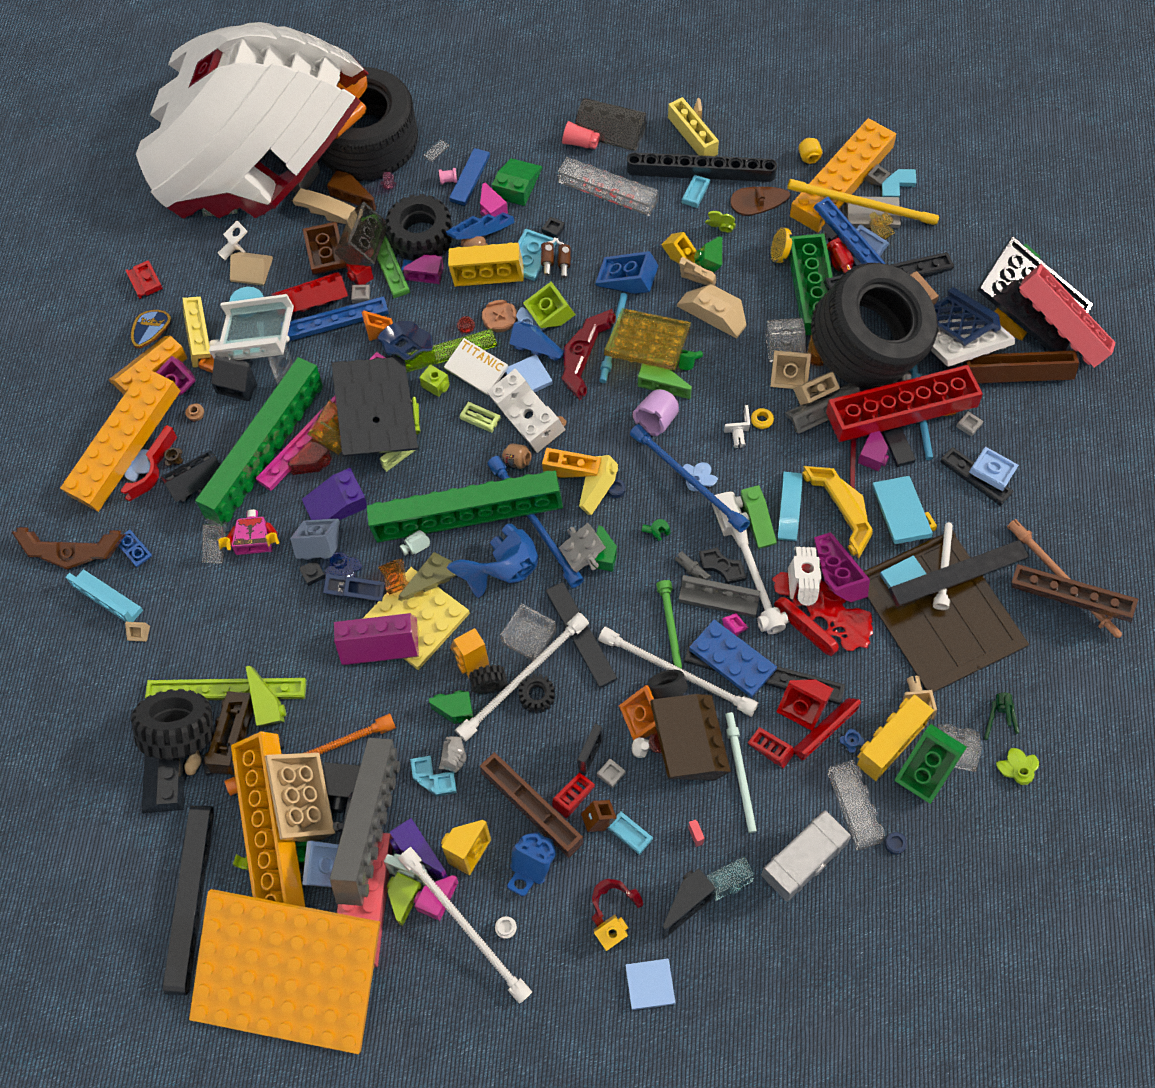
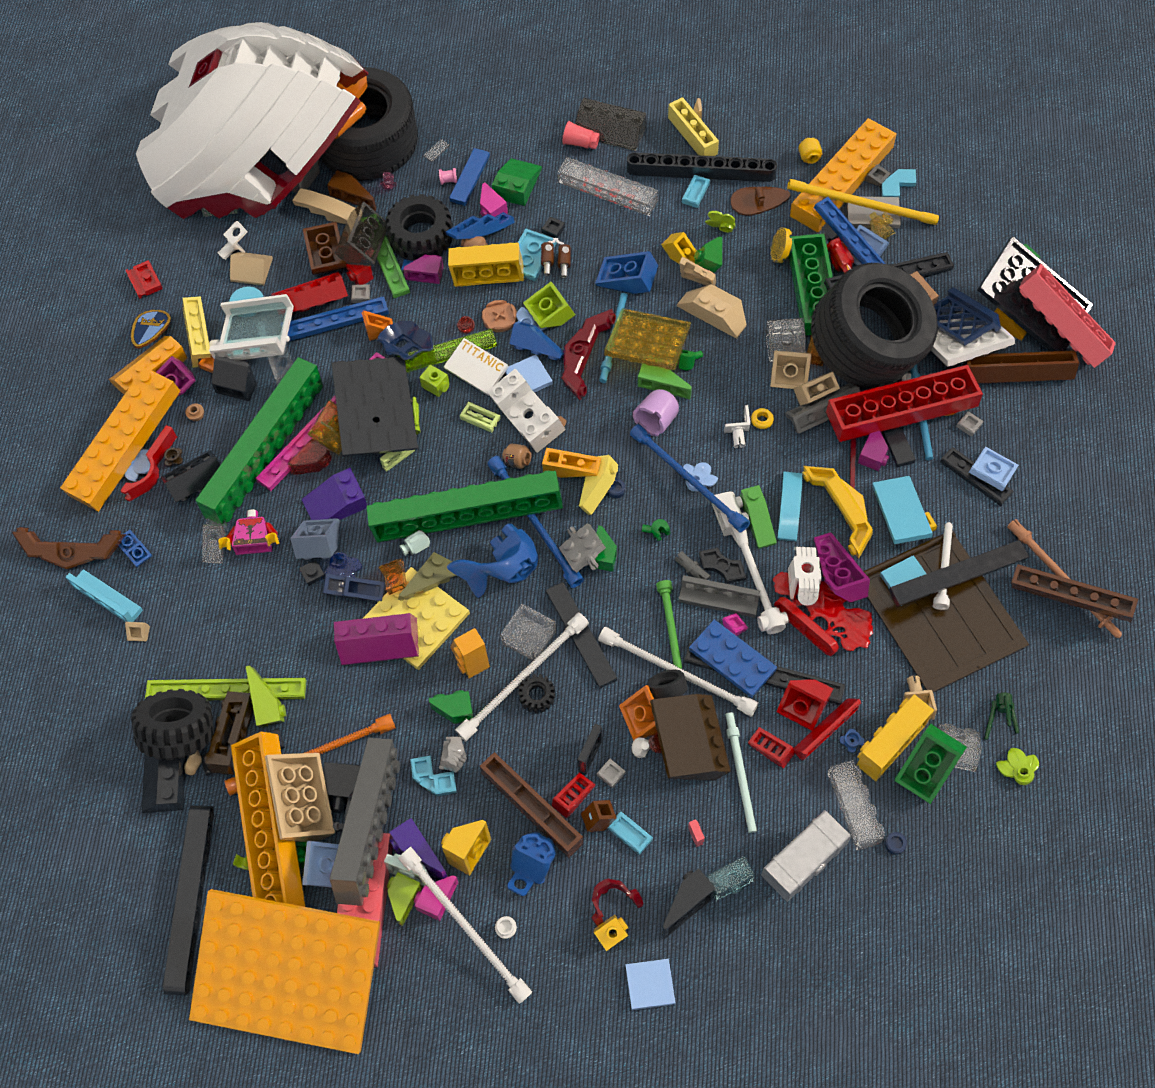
black tyre [469,665,507,694] -> none

